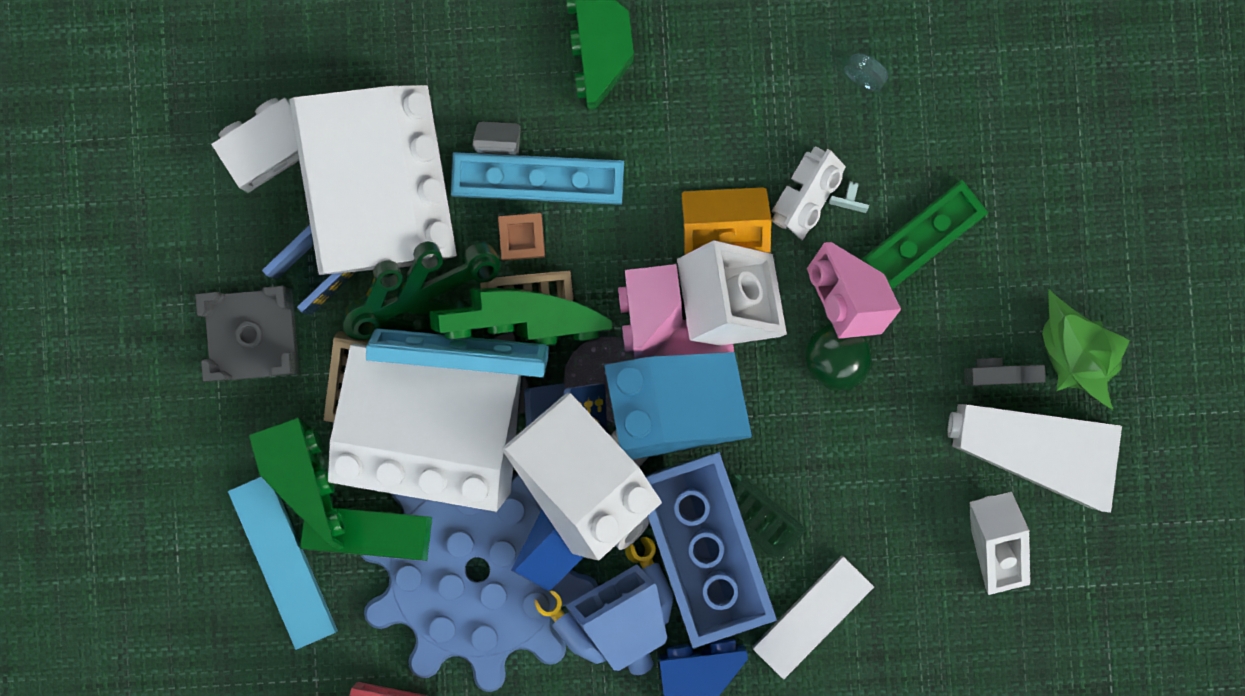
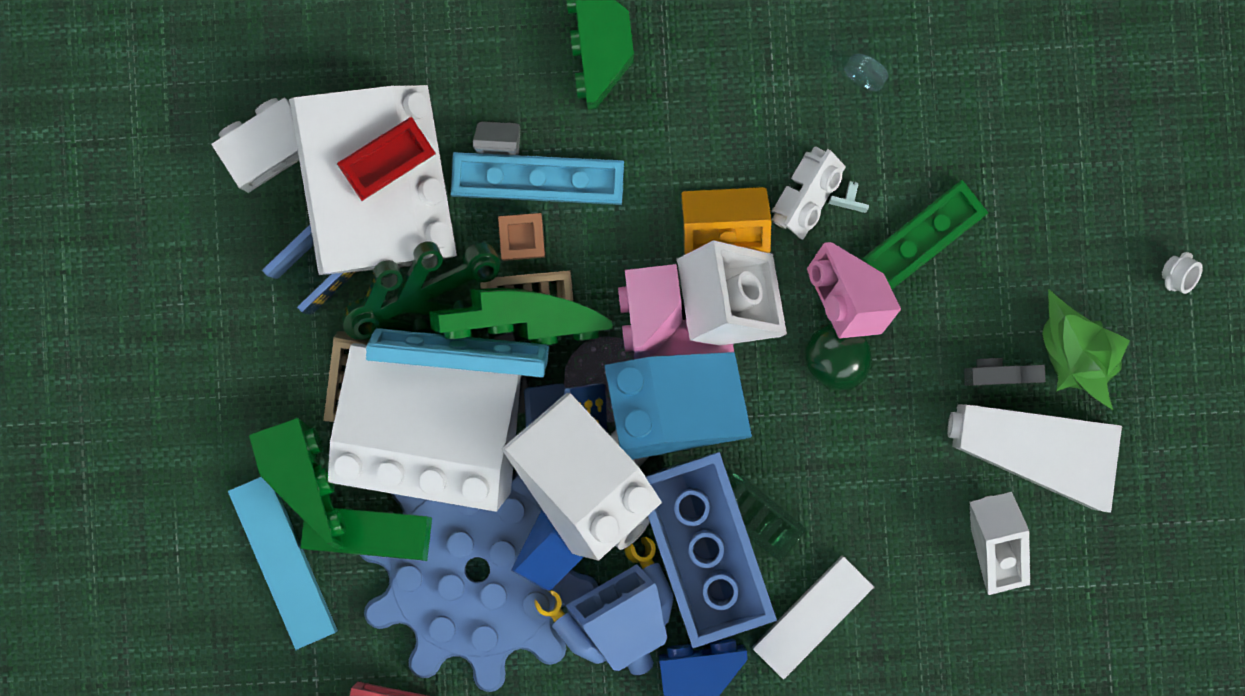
dark grey panel [195,286,300,382] -> none
none -> red tile [337,116,436,201]
none -> white plate [1162,252,1202,294]

